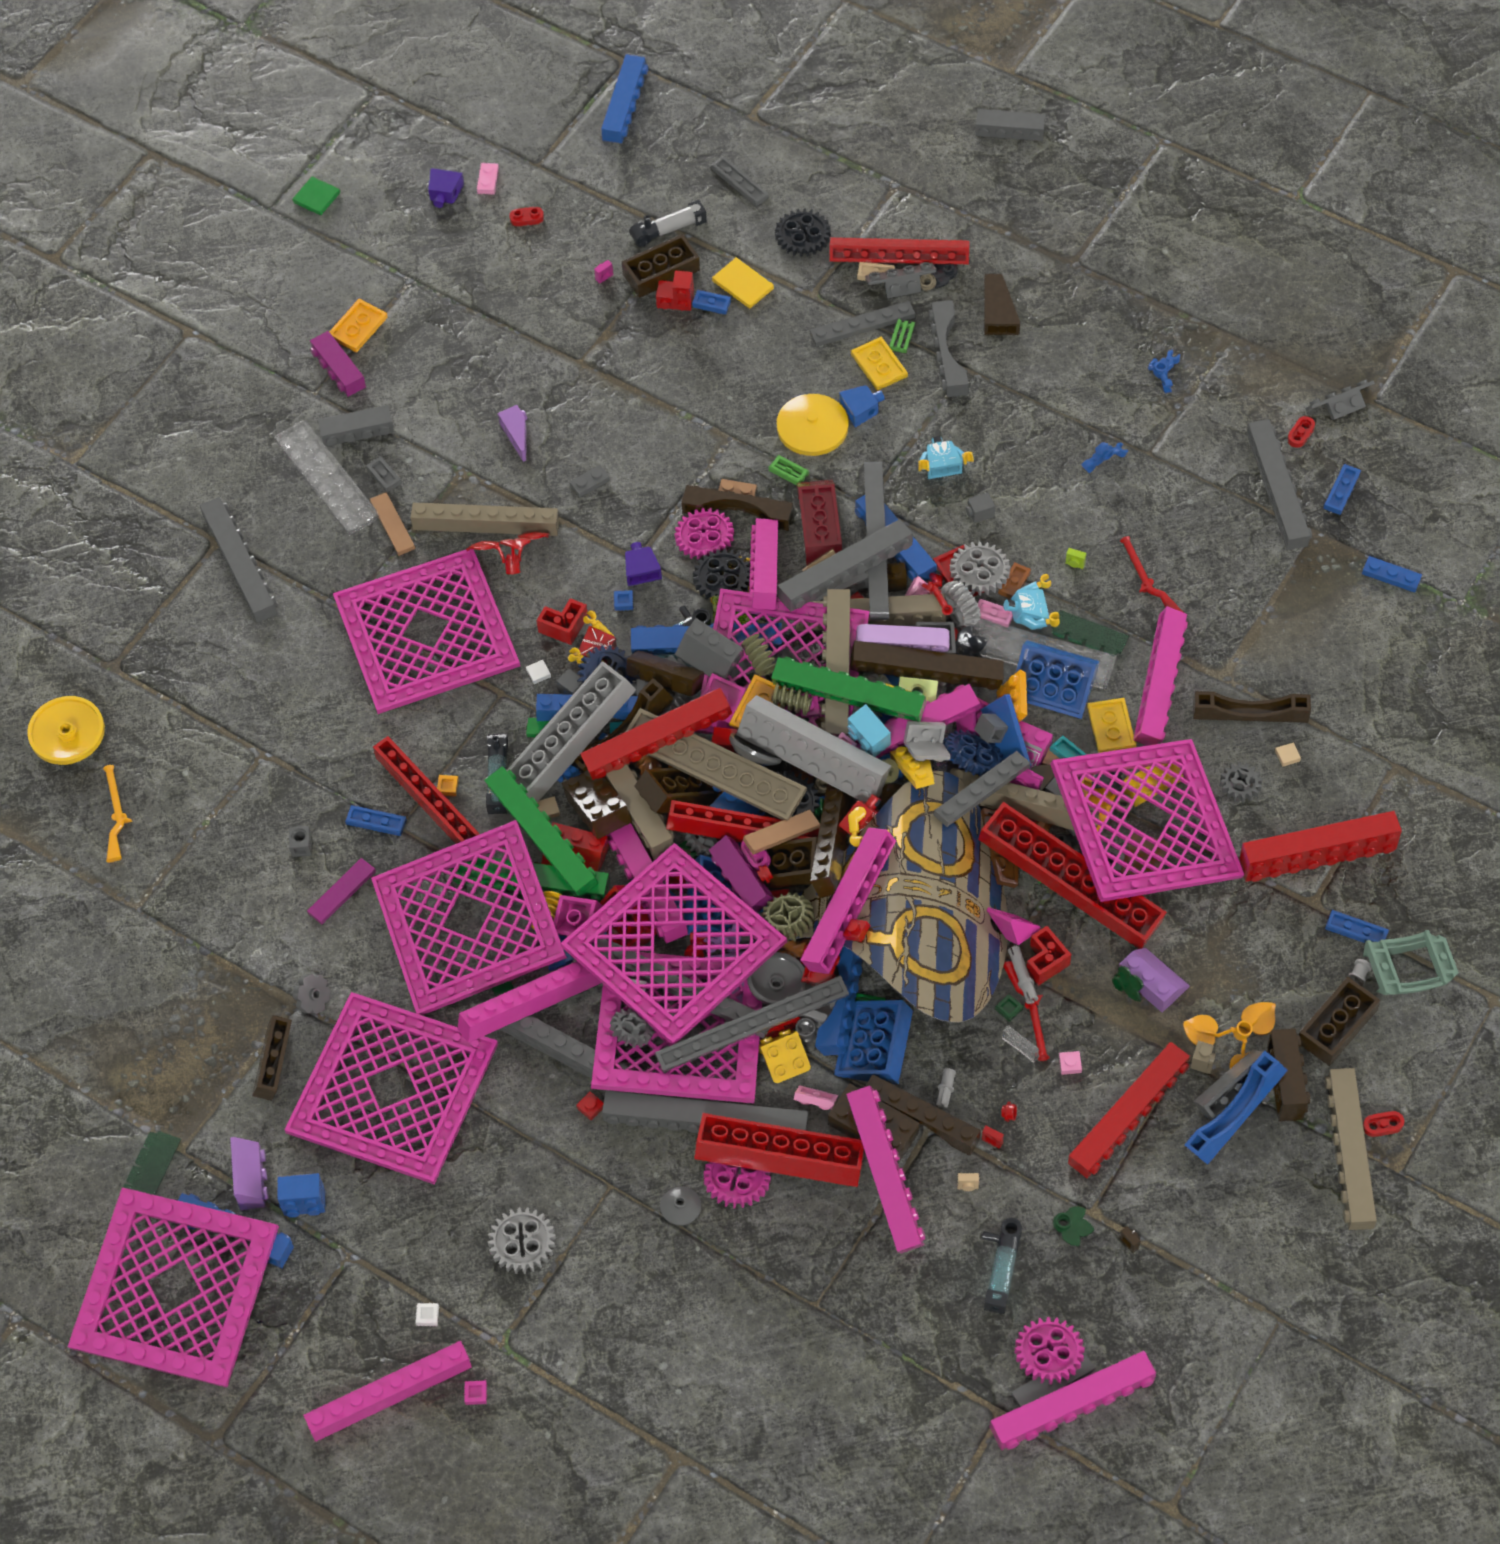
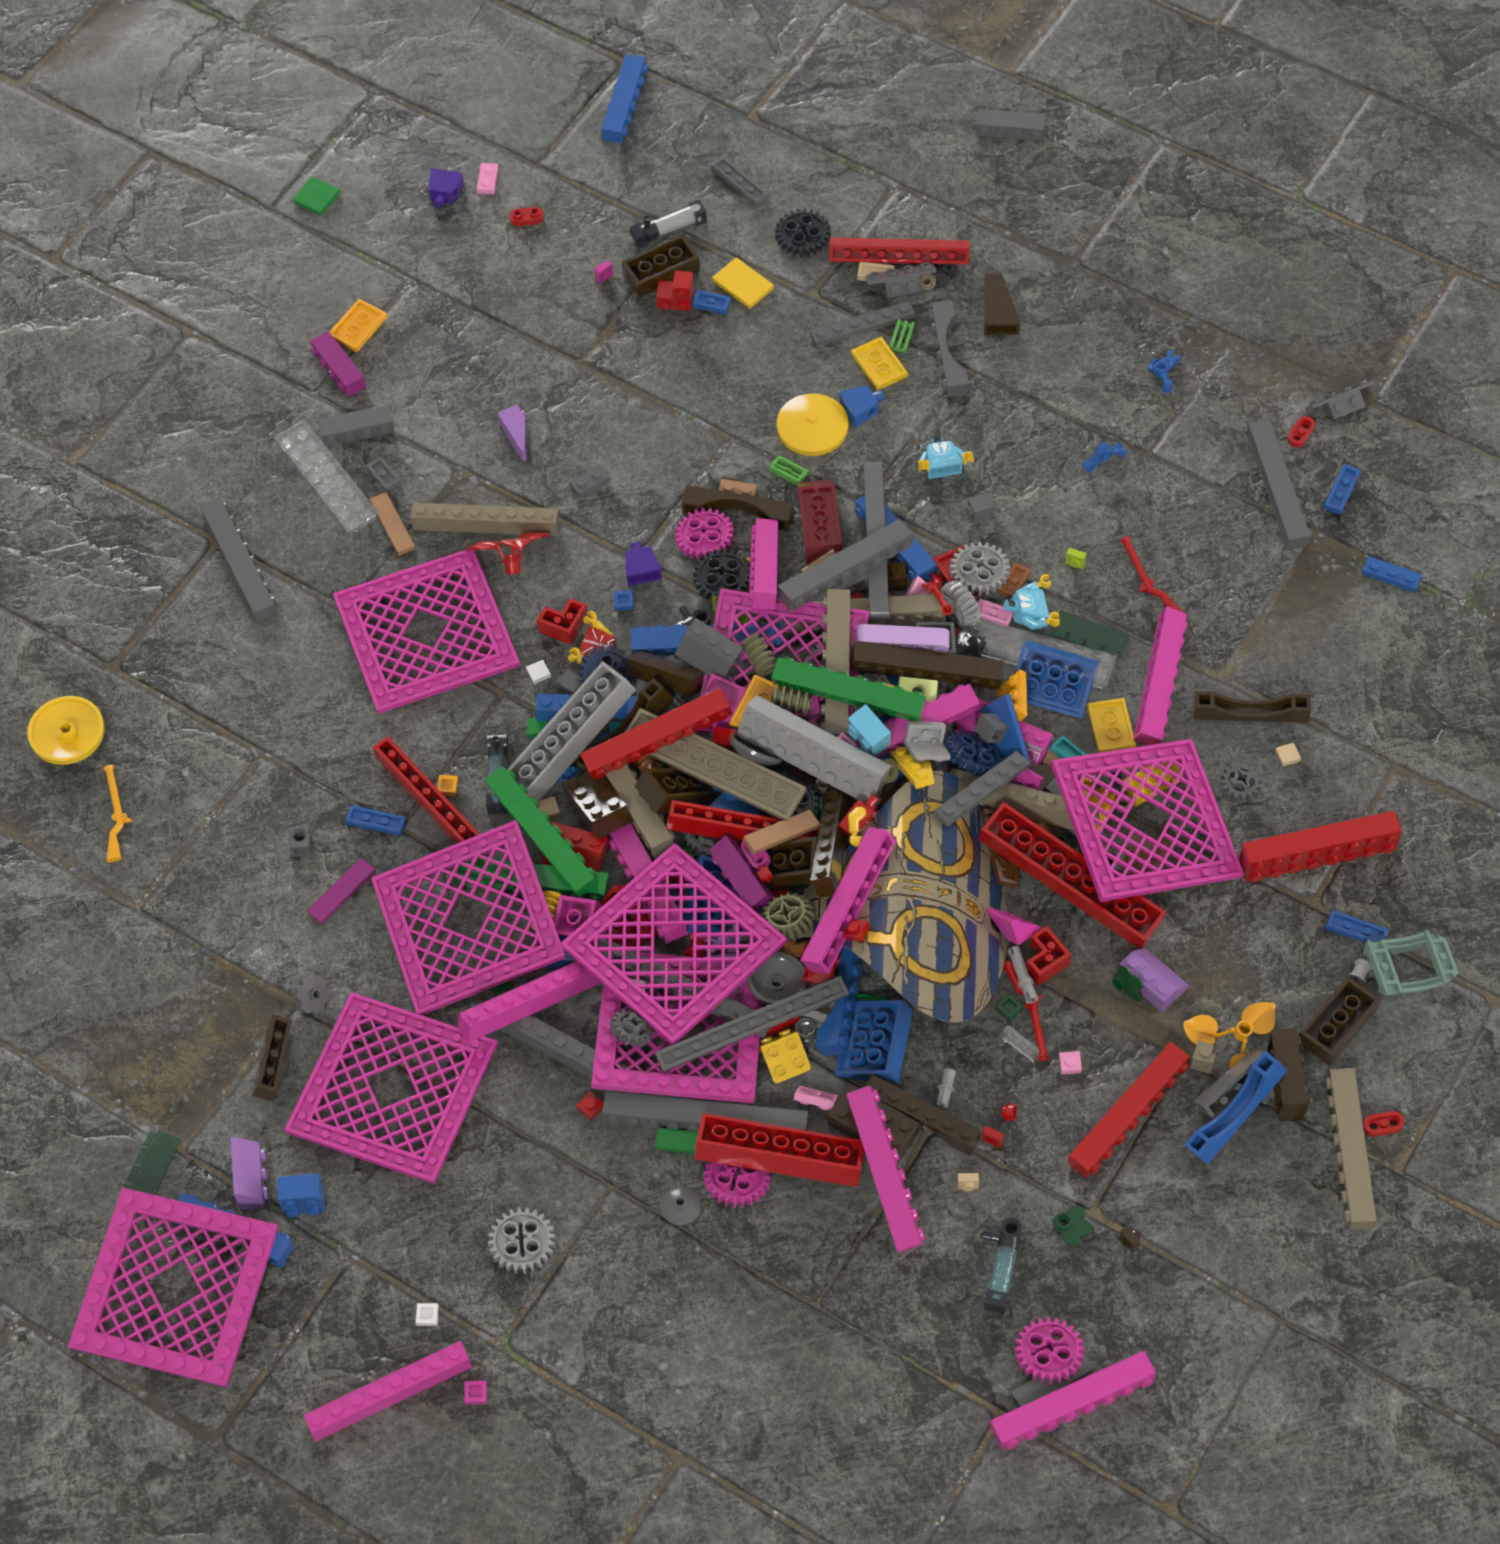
none -> green tile [655,1128,698,1154]

